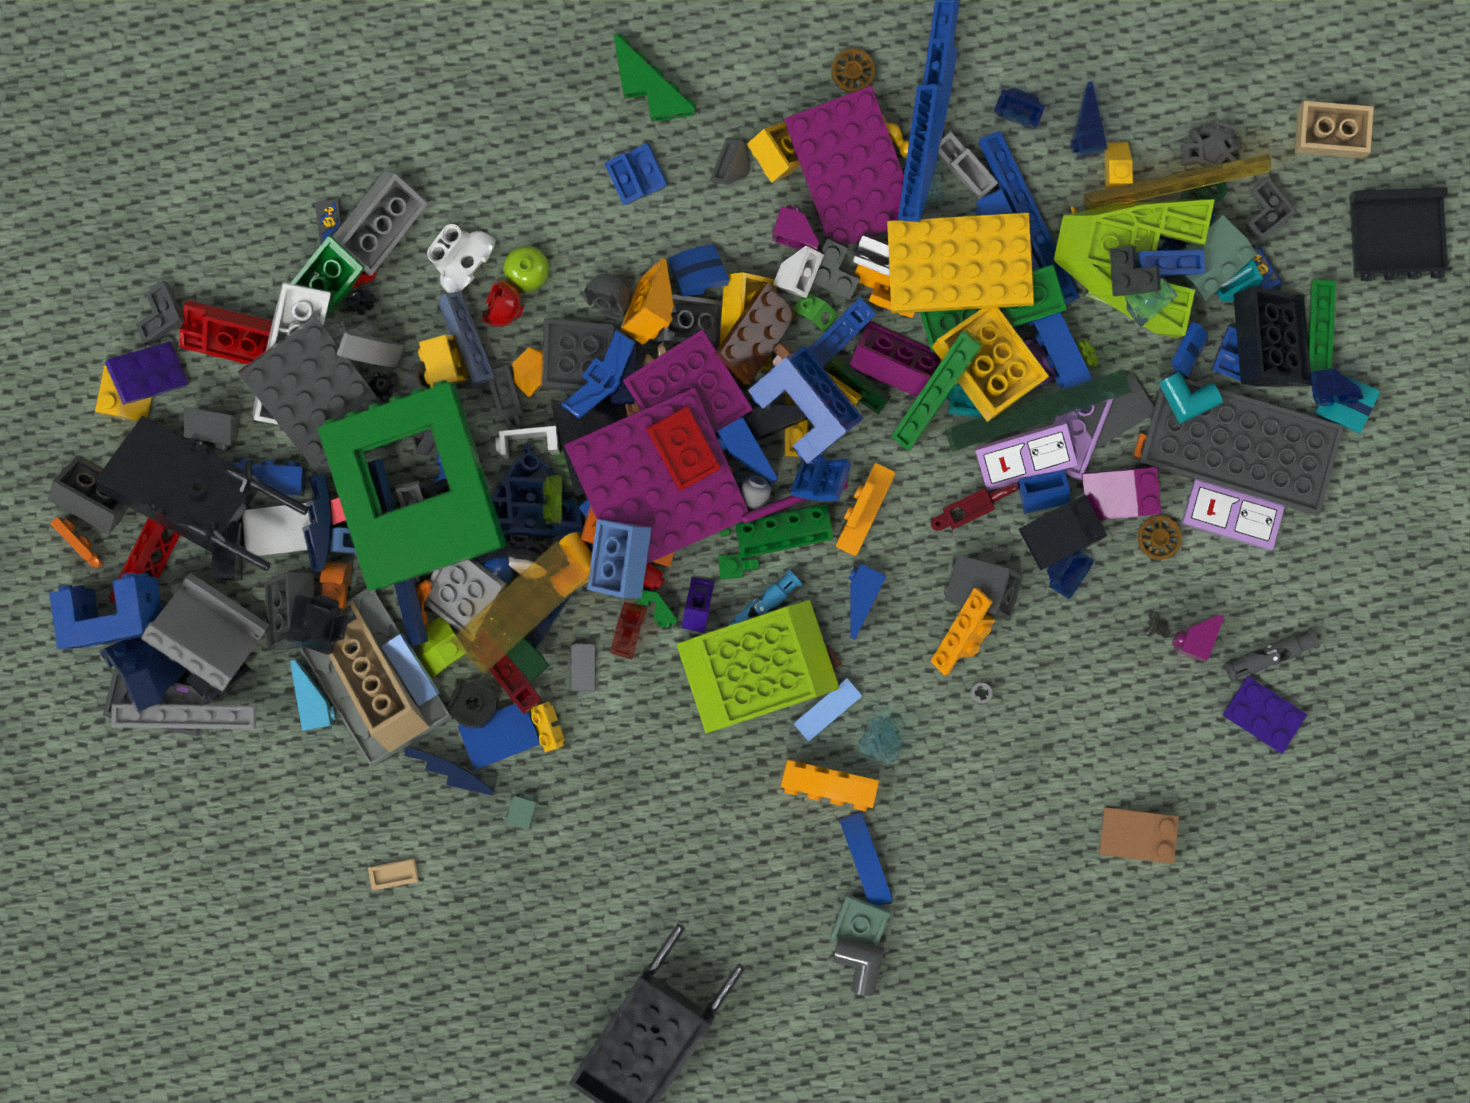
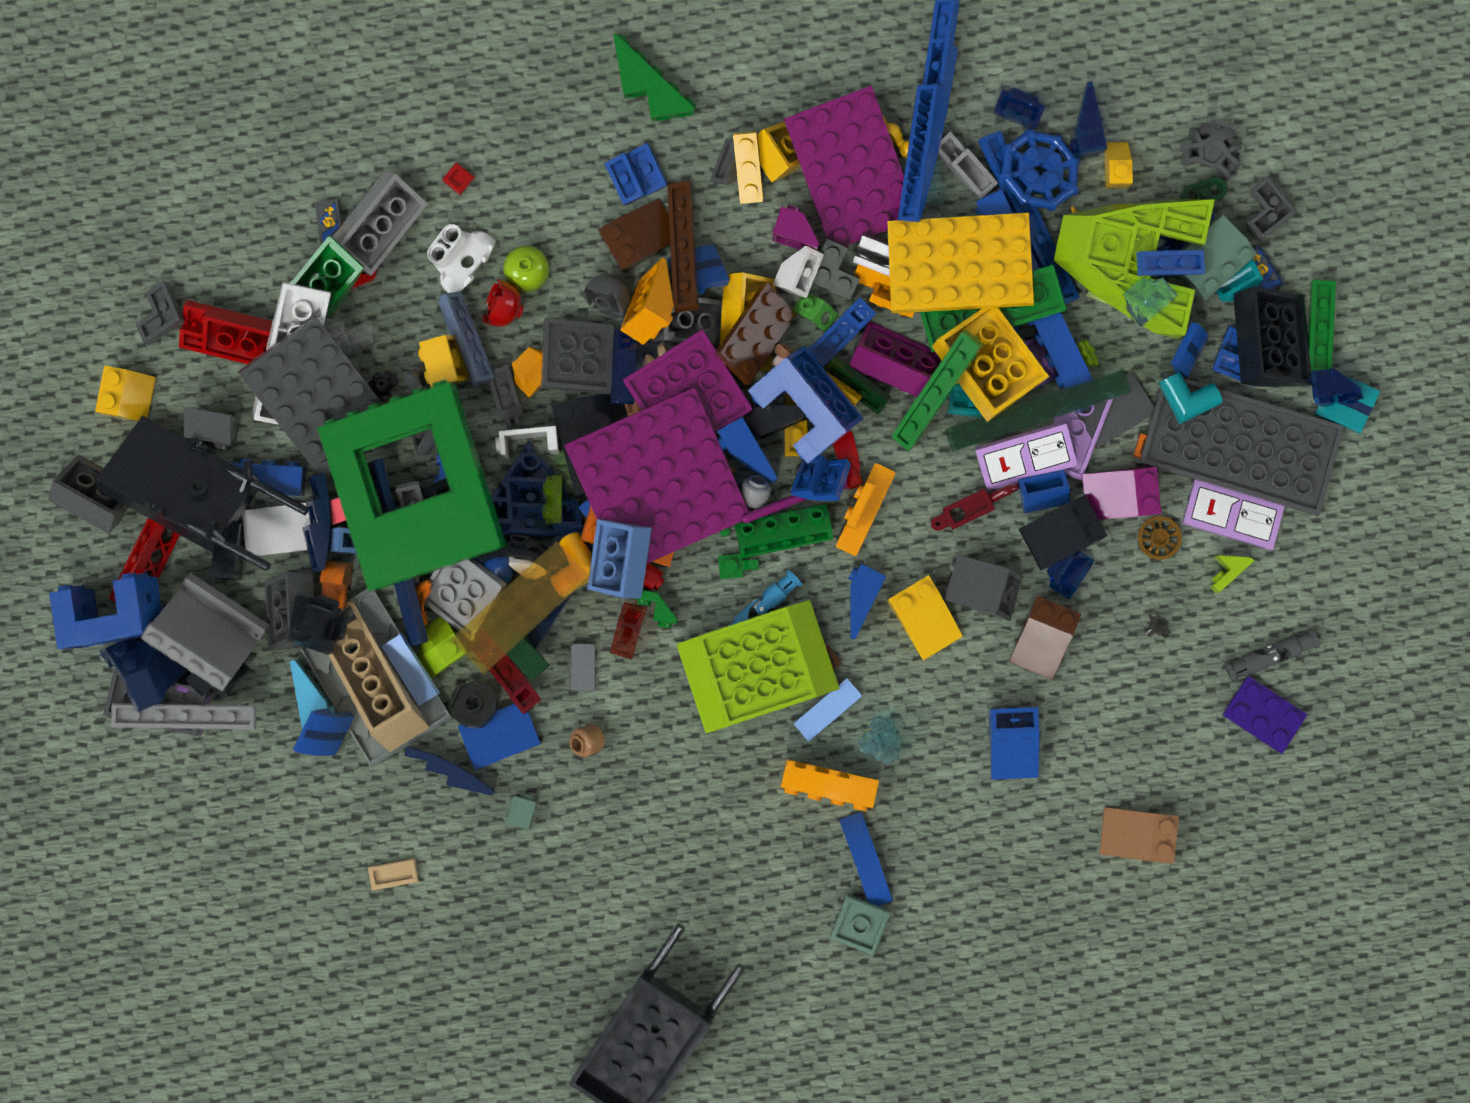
orange hinge [50,517,103,568] -> none
dark purple plate [105,341,189,405] -> none
light grey slope [337,332,404,367] -> none
black plant [346,289,376,315] -> none
yellow hinge [530,701,565,752] -> none
blue plate [561,329,635,419] -> none
red tile [645,406,721,491] -> none
dark purple slope [682,577,715,633] -> none
pearl gold wheel [832,49,875,92] -> none
dark grey brick [833,938,884,996] -> none
light orange bracket [931,588,996,675] -> none
light grey bush [970,683,992,703] -> none
clear yellow tile [1083,154,1271,210] -> none
pearl dark grey plate [1110,246,1161,297] -> none
magenta slope [1172,615,1225,661] -> none
tan brick [1294,101,1374,159] -> none
black panel [1349,187,1452,281] -> none
none -> blue slope [293,708,355,756]
none -> red tile [442,162,475,195]
none -> medium nougat head [570,724,605,758]
none -> reddish brown slope [598,199,670,274]
none -> reddish brown plate [667,180,699,313]
none -> yellow plate [733,131,763,204]
none -> red piece [833,431,864,490]
none -> yellow slope [887,575,963,660]
none -> blue slope [988,707,1039,780]
none -> blue plate [999,128,1081,211]
none -> slope [1009,596,1081,680]
none -> lime slope [1209,555,1254,593]

